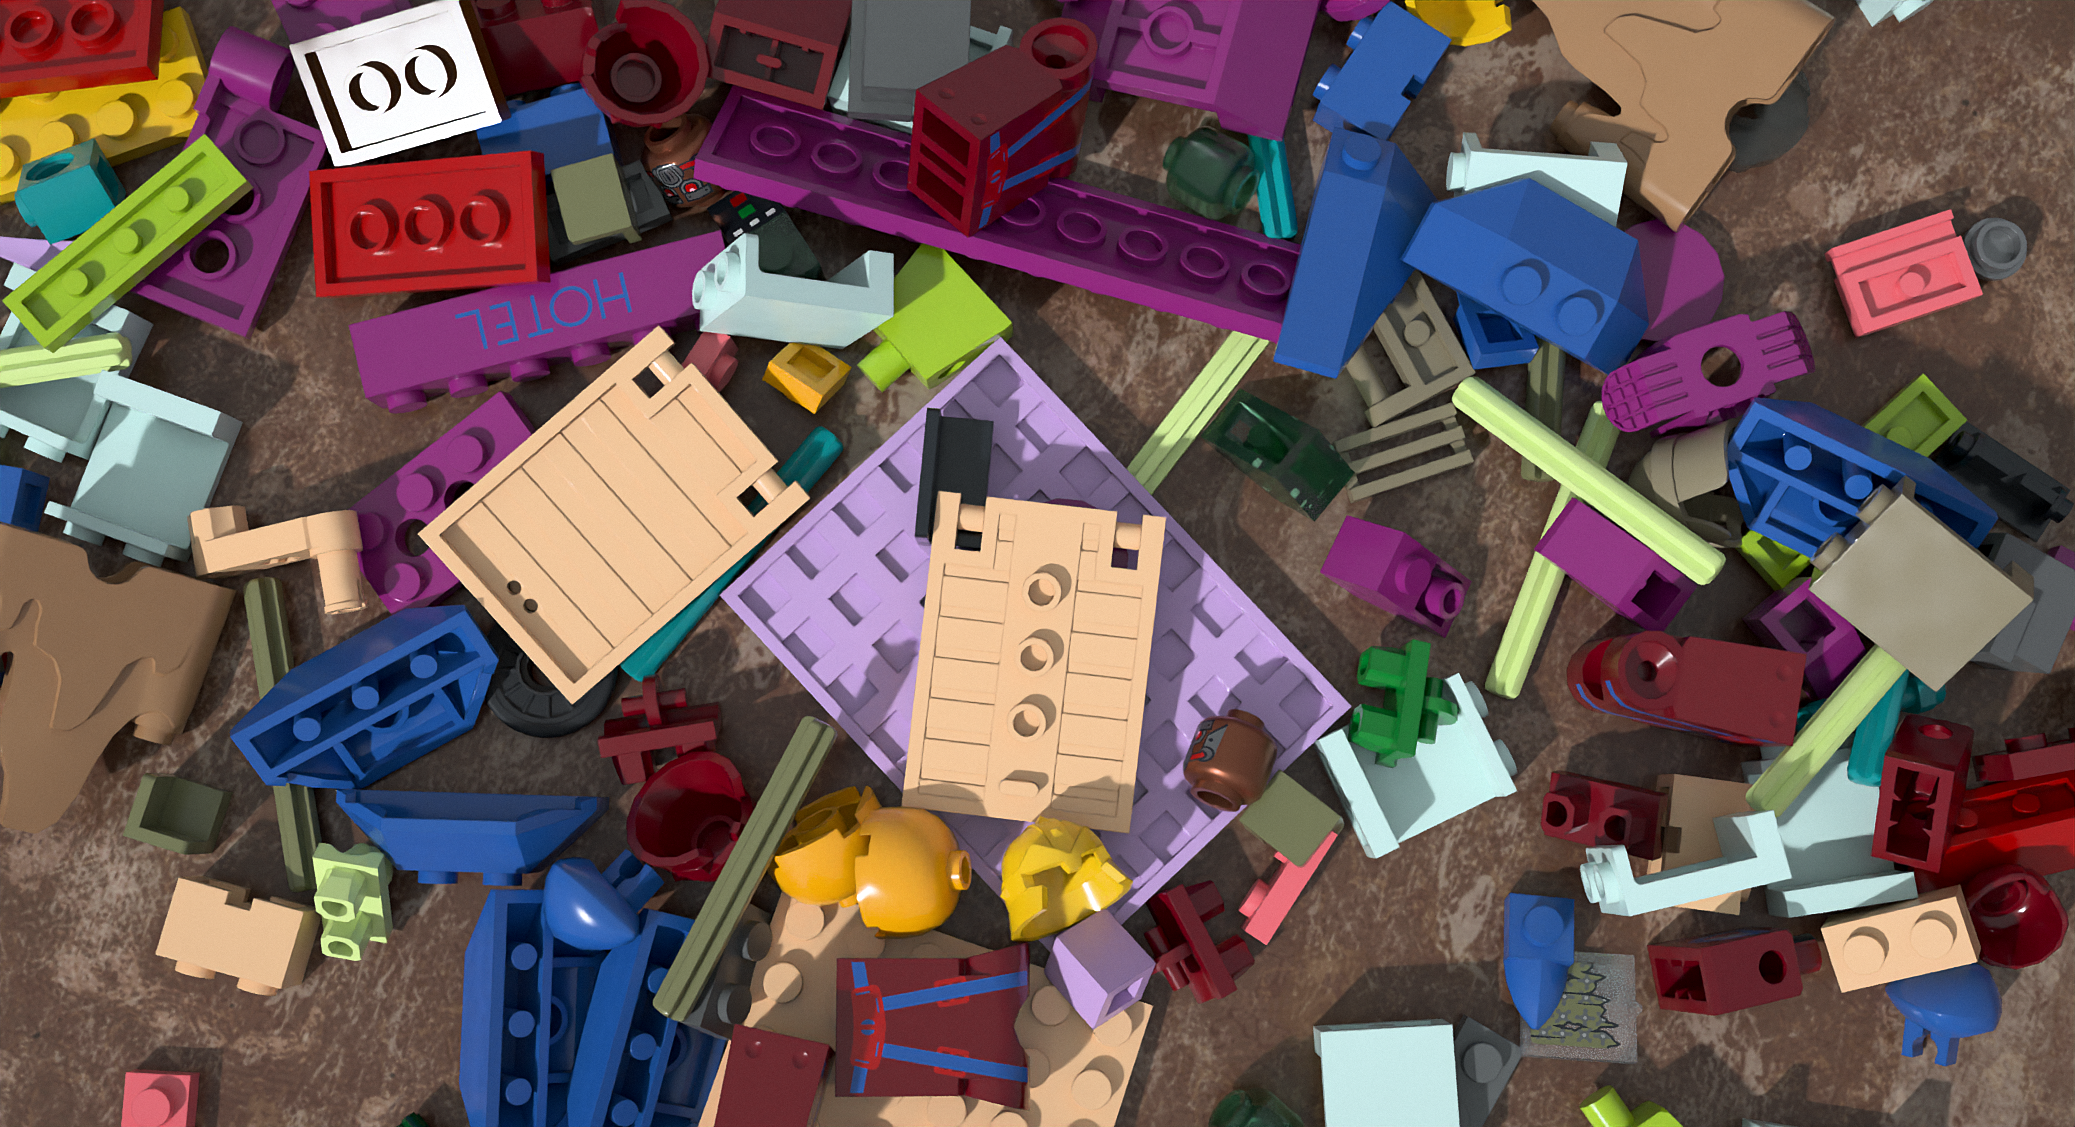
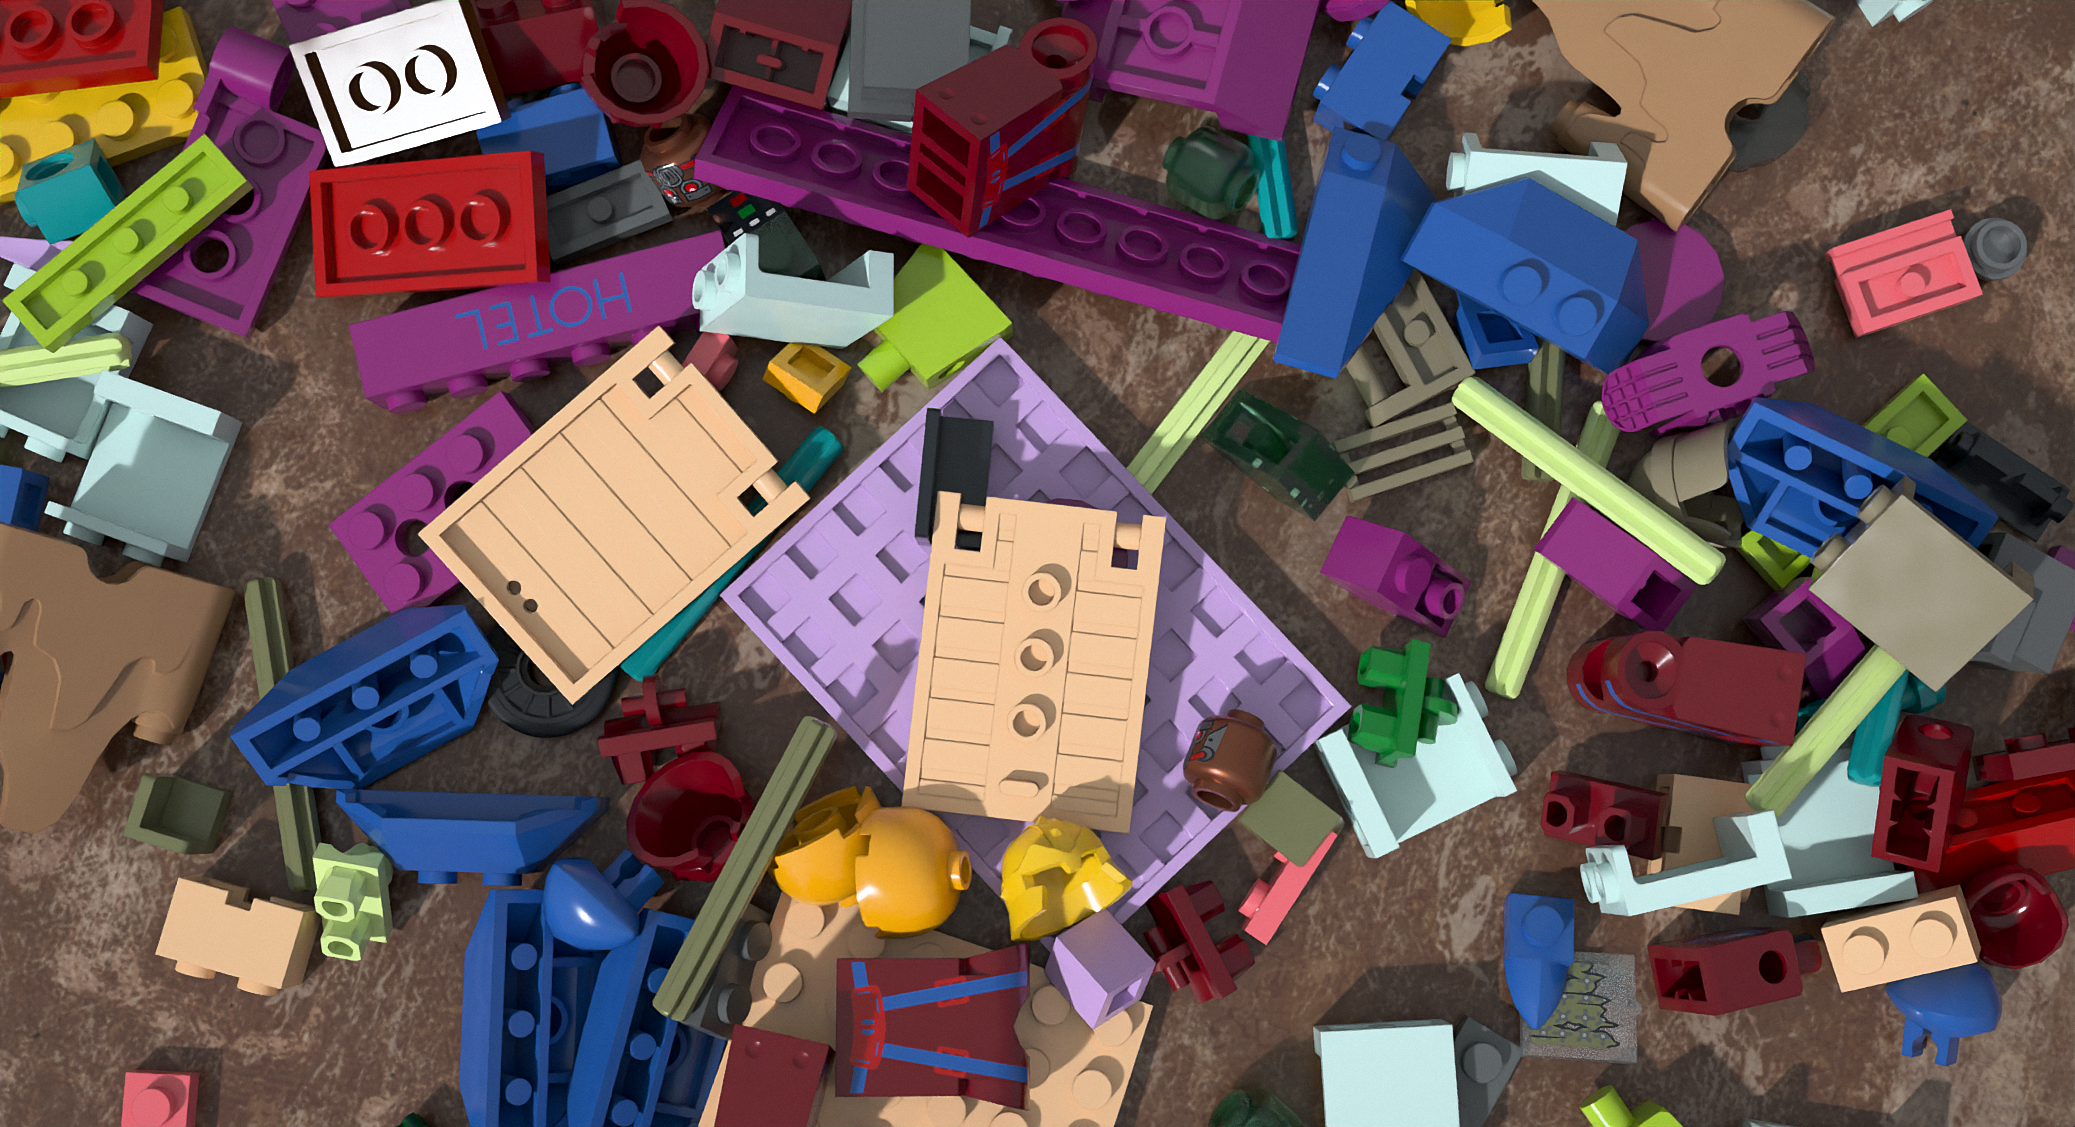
light nougat beam [187,505,368,615] -> none
olive panel [550,153,642,245] -> none

